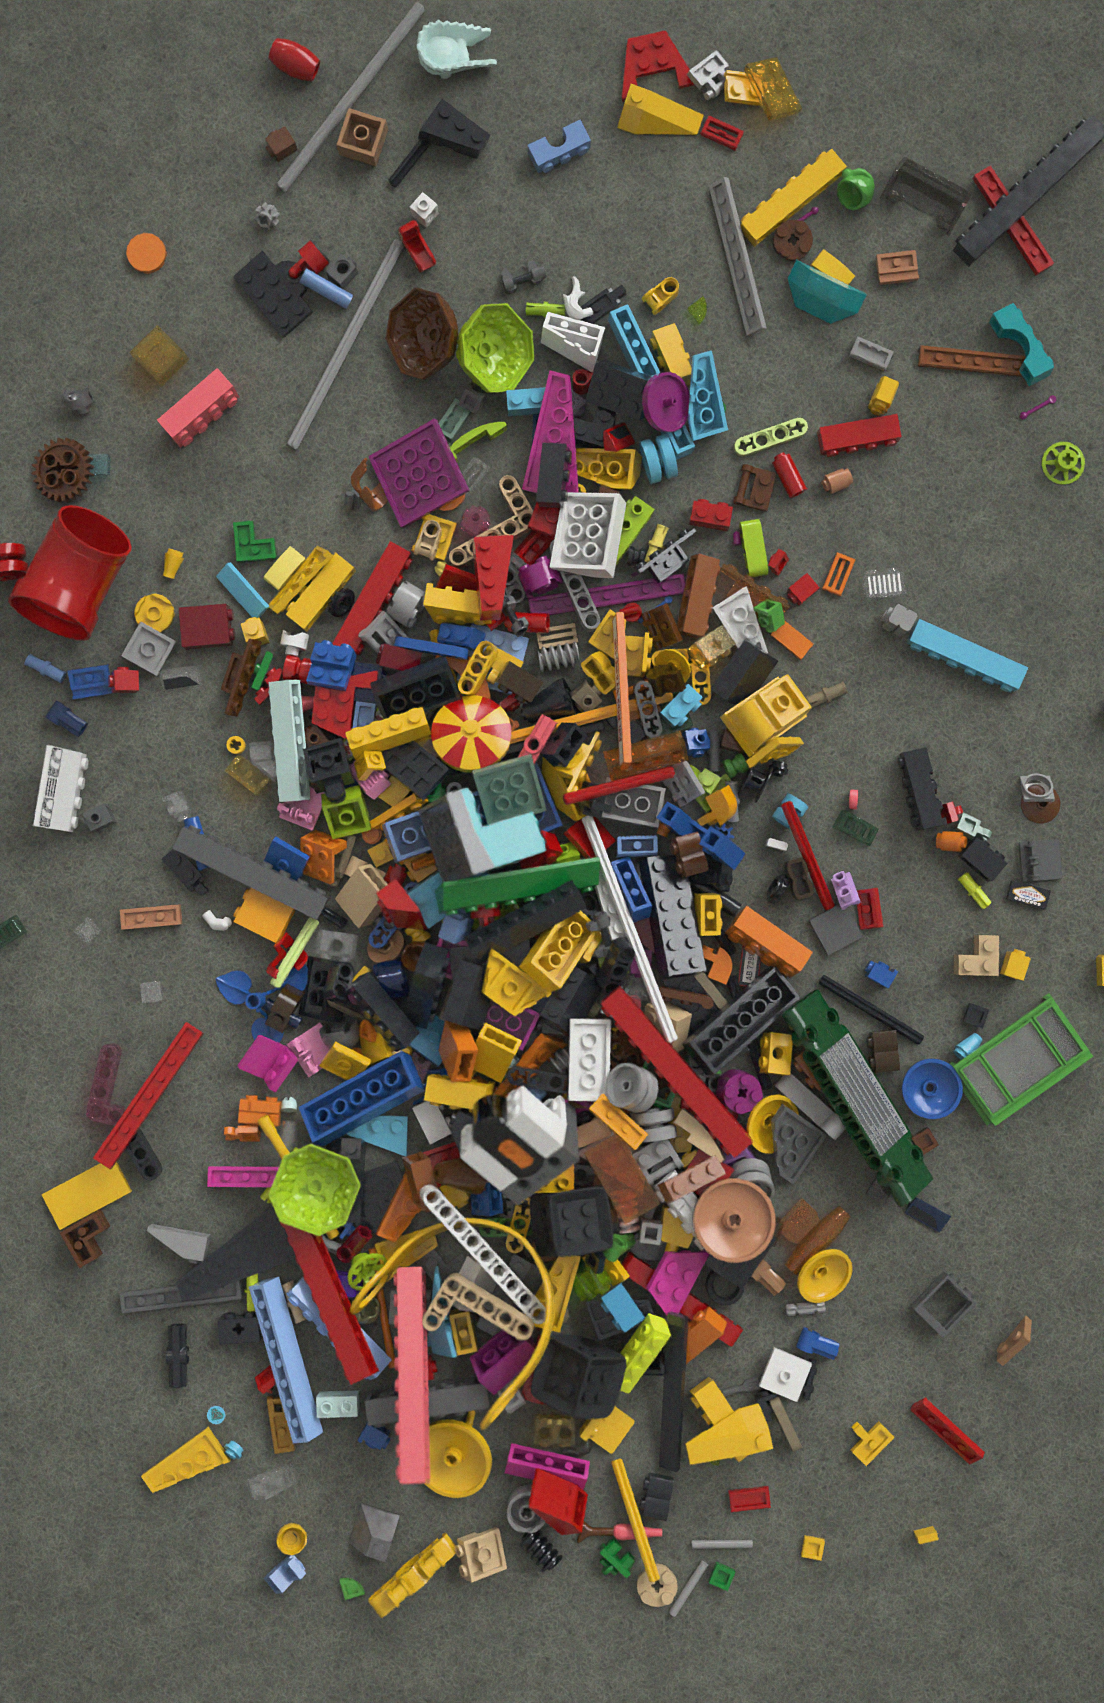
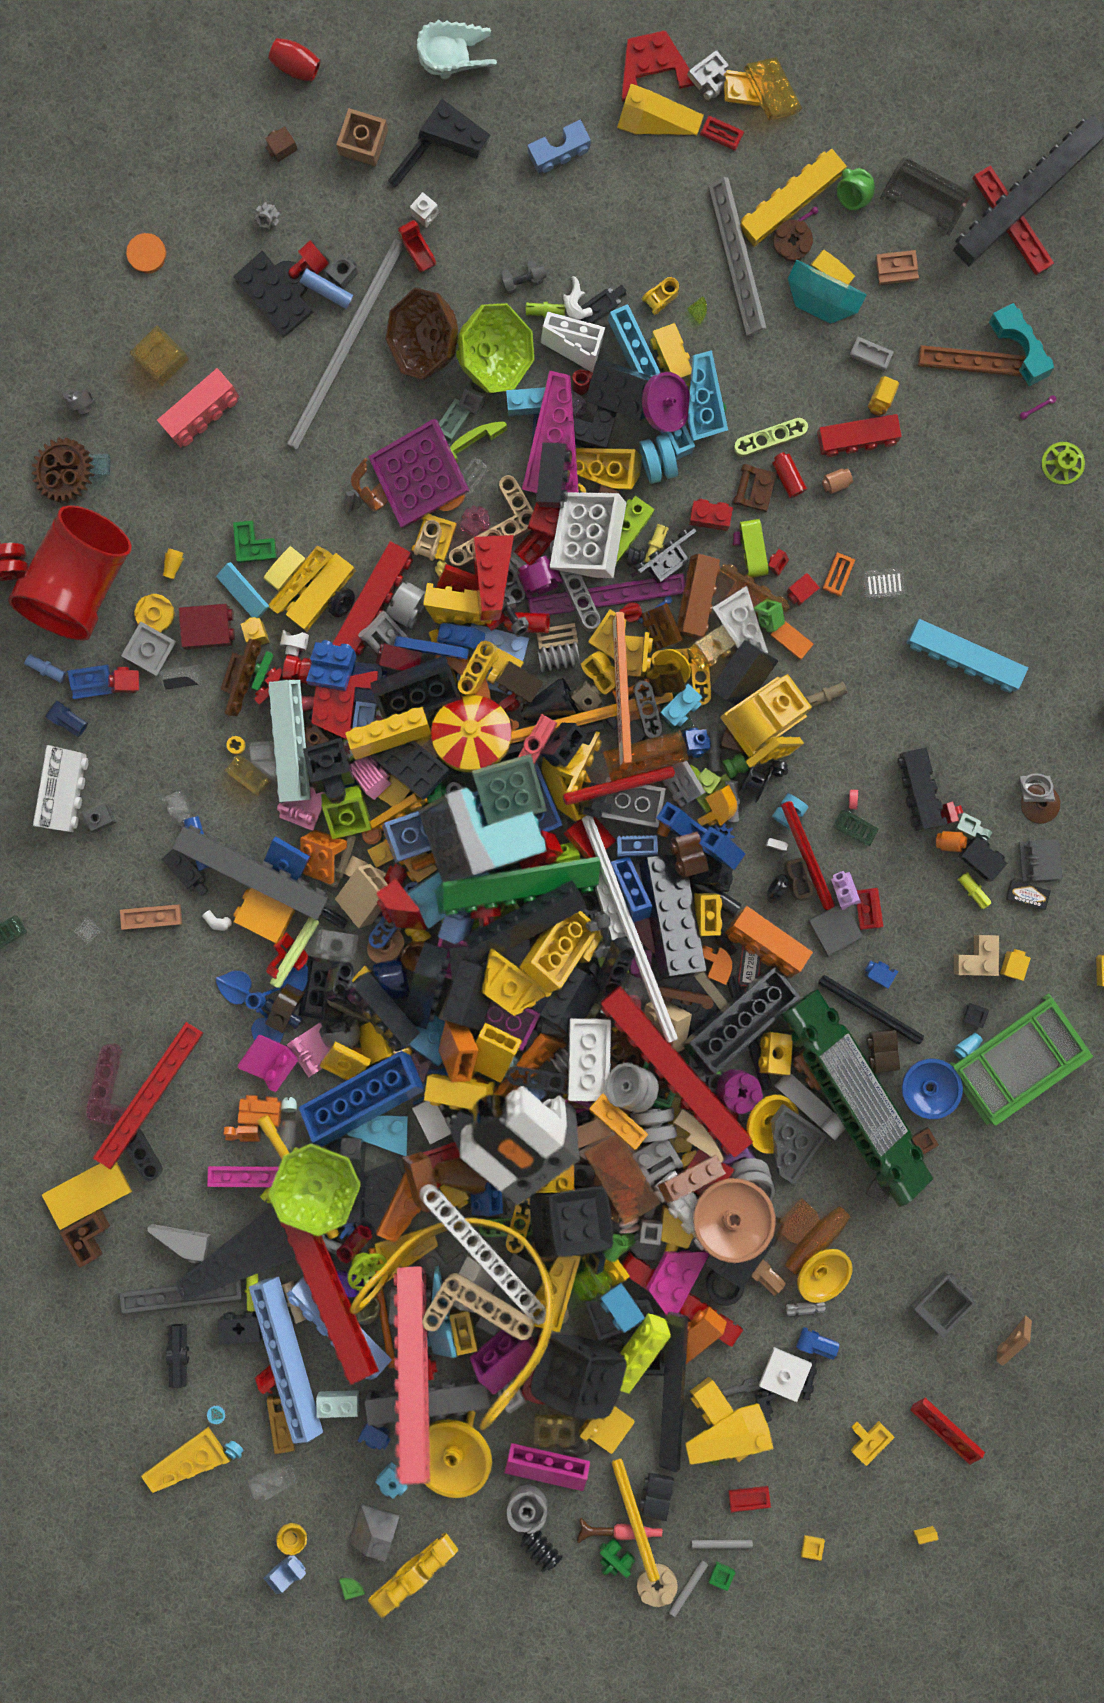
clear plate [140,981,164,1003] -> none
light grey axle [277,2,425,192] -> none
yellow bracket [354,751,386,781] -> none
orange tile [359,1019,377,1042] -> none
tan plate [455,1527,507,1583] -> none
red slope [529,1468,588,1535] -> none
red slope [603,422,635,452] -> none
dark tan beam [769,1395,803,1452] -> none
light grey brick [881,604,917,637] -> none
dark blue slope [904,1197,951,1233] -> none
none -> medium azure brick [376,1462,408,1499]

